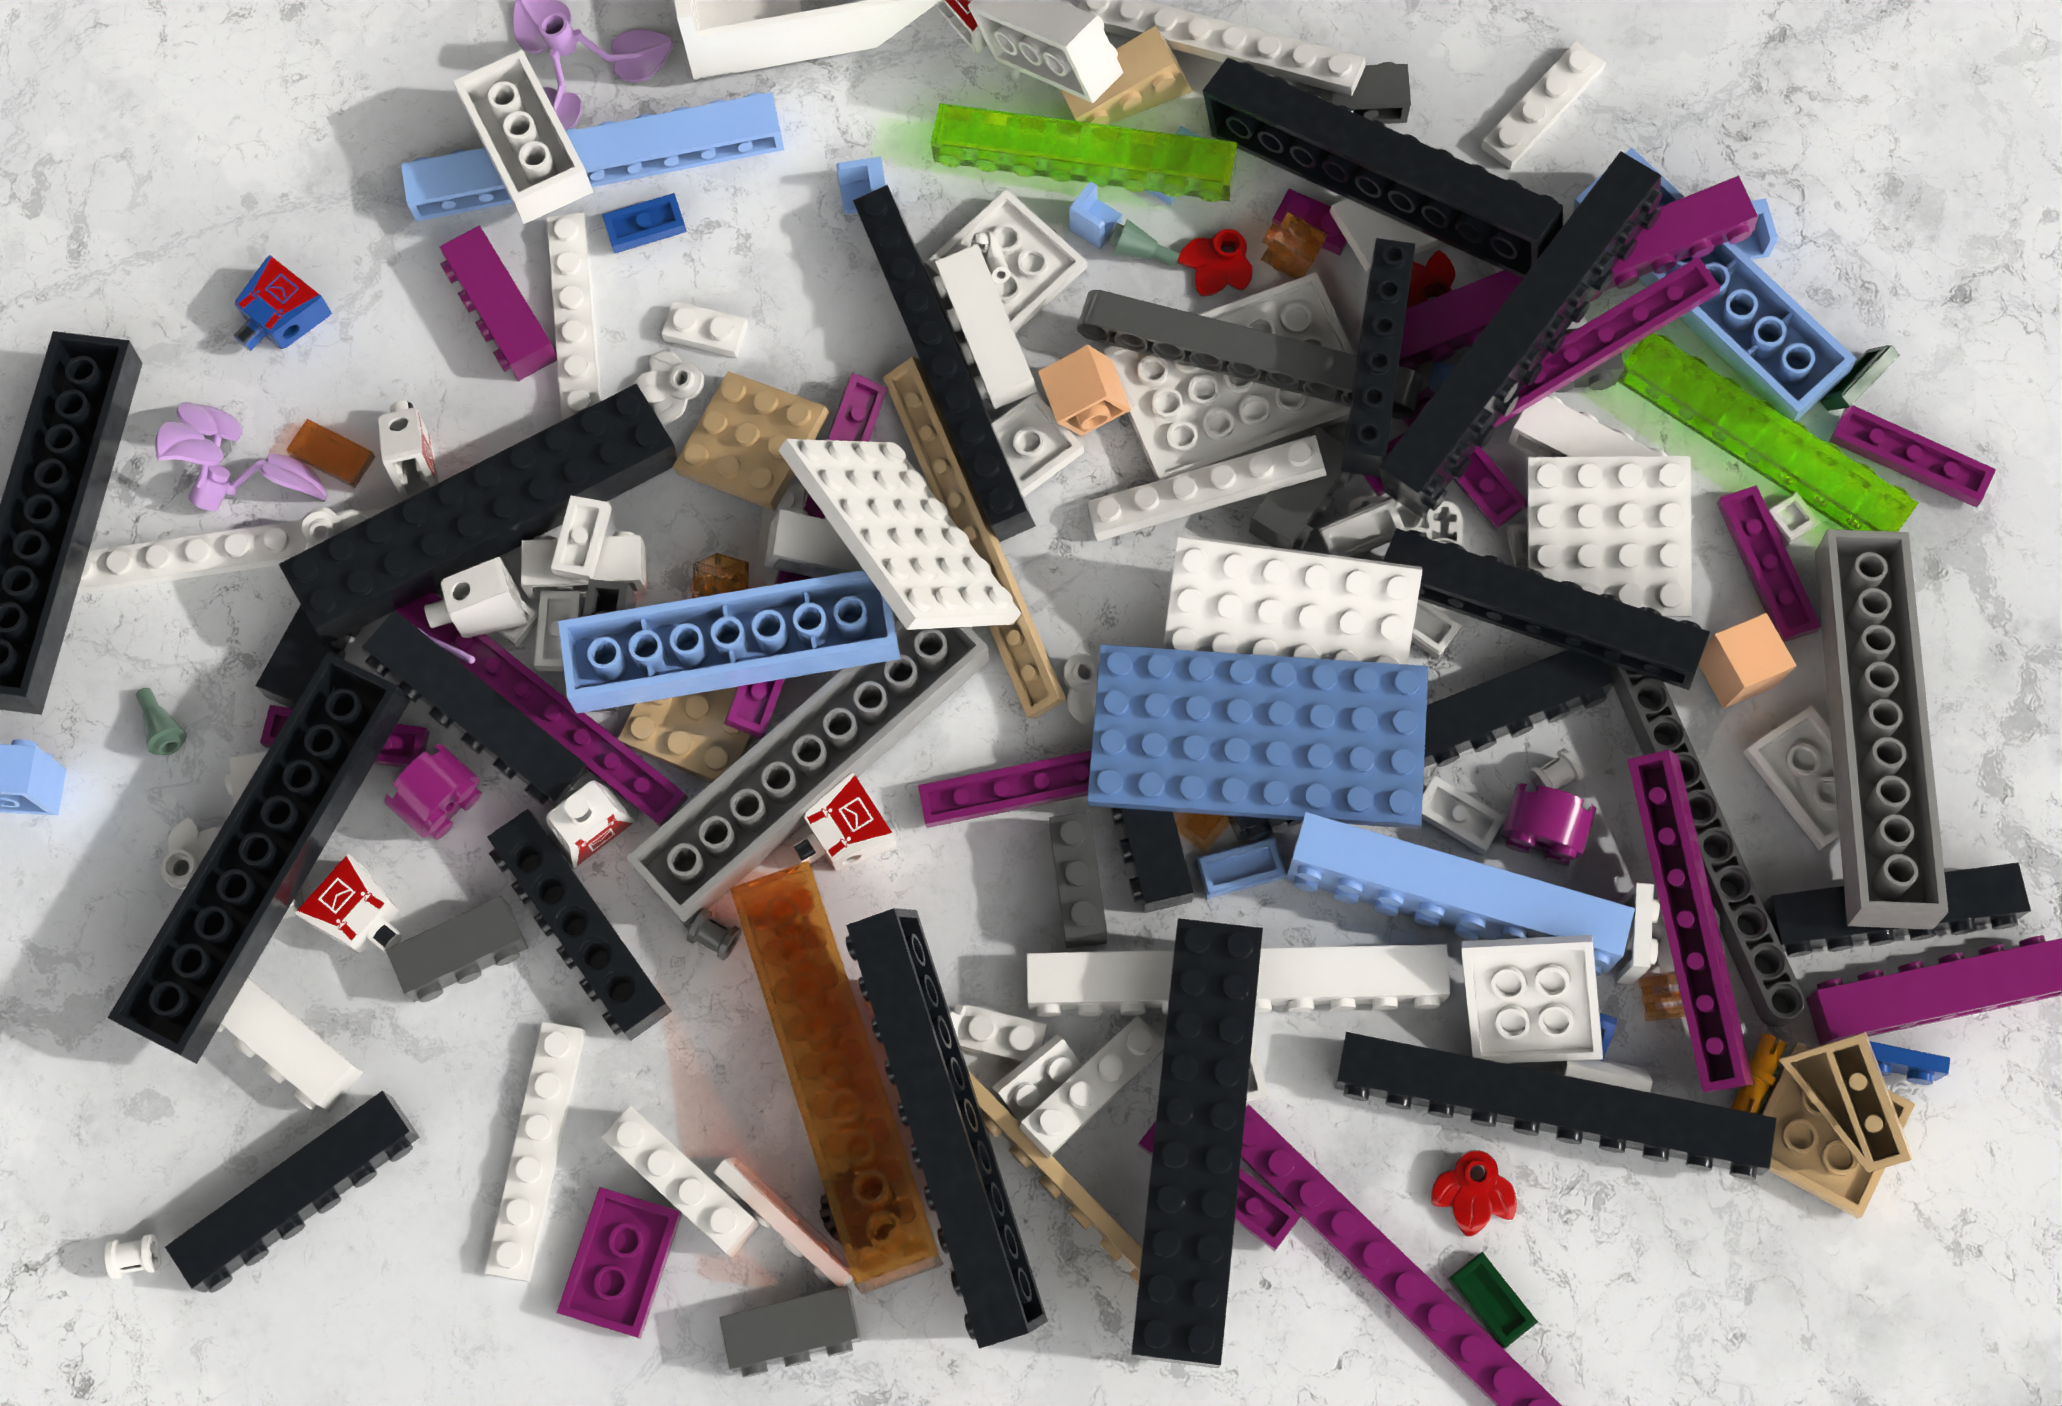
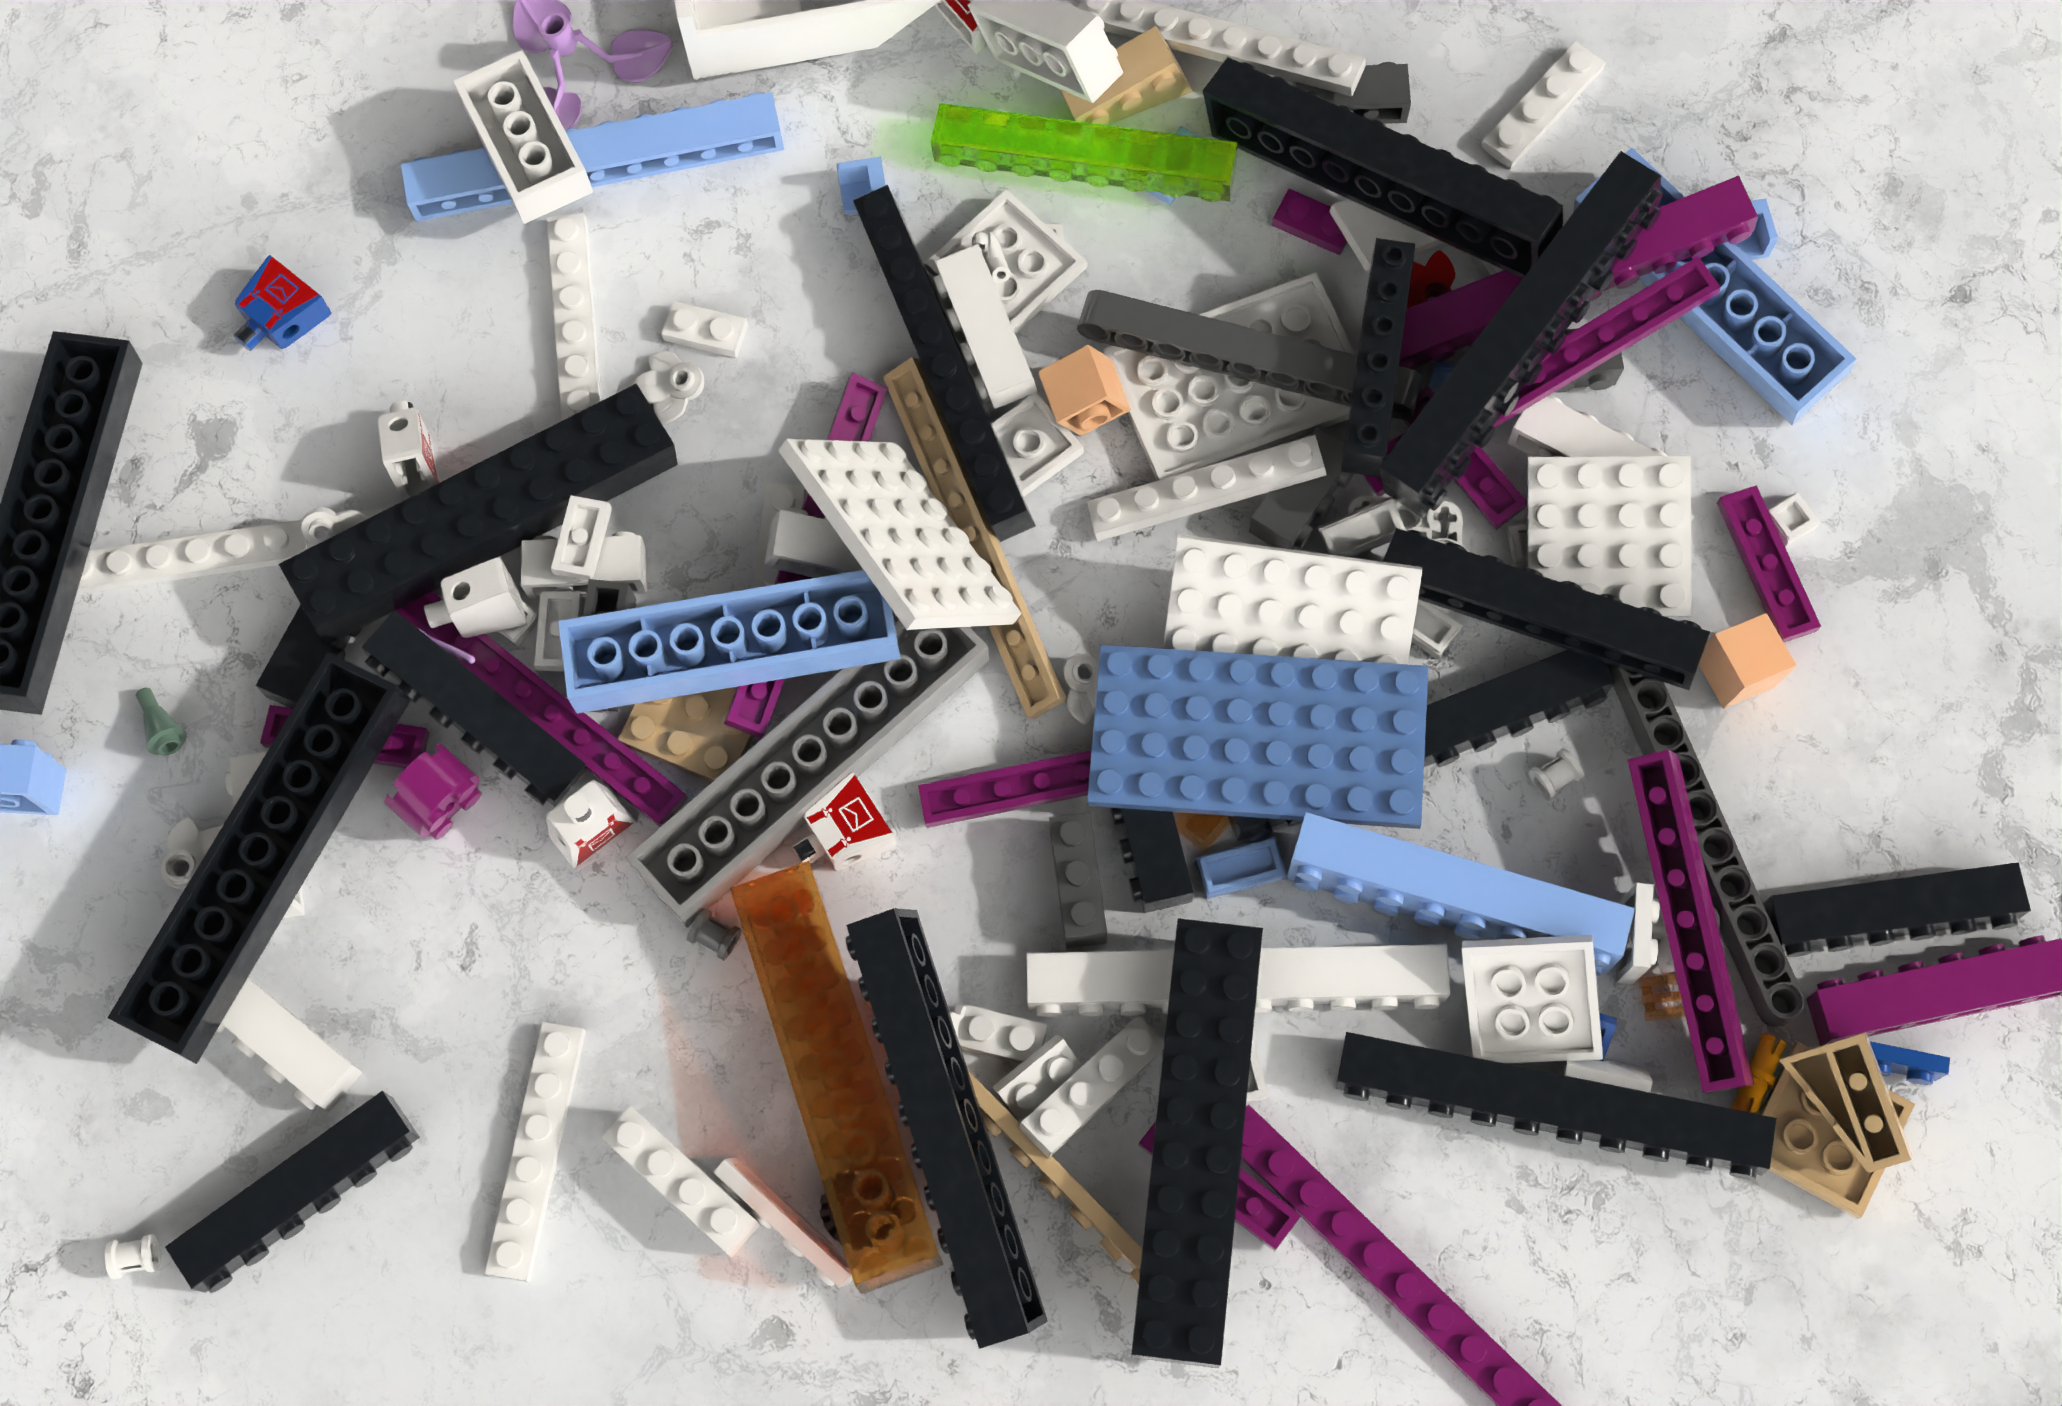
lavender plant [155,402,327,511] -> none
clear orange tile [286,419,376,488] -> none
torso [295,853,402,954] -> none
dark grey brick [386,896,528,1002] -> none
magenta brick [439,225,557,381] -> none
black brick [487,809,672,1041] -> none
magenta plate [556,1187,682,1339] -> none
blue plate [602,193,687,254] -> none
tan plate [673,371,830,511] -> none
clear orange brick [691,553,749,598] -> none
dark grey brick [719,1286,862,1378] -> none
light blue panel [1069,181,1122,249] -> none
sand green cone [1109,219,1180,267] -> none
red plate [1177,229,1253,296] -> none
clear orange brick [1260,212,1327,279] -> none
white plate [1422,776,1506,855] -> none
red plate [1431,1150,1517,1237] -> none
dark green tile [1447,1252,1538,1349] -> none
magenta brick [1501,783,1597,866] -> none
clear neon green brick [1617,333,1919,532] -> none
white plate [1743,705,1840,851] -> none
light grey brick [1815,529,1948,930] -> none
tile [1820,345,1900,411] -> none
magenta plate [1829,405,1996,508] -> none

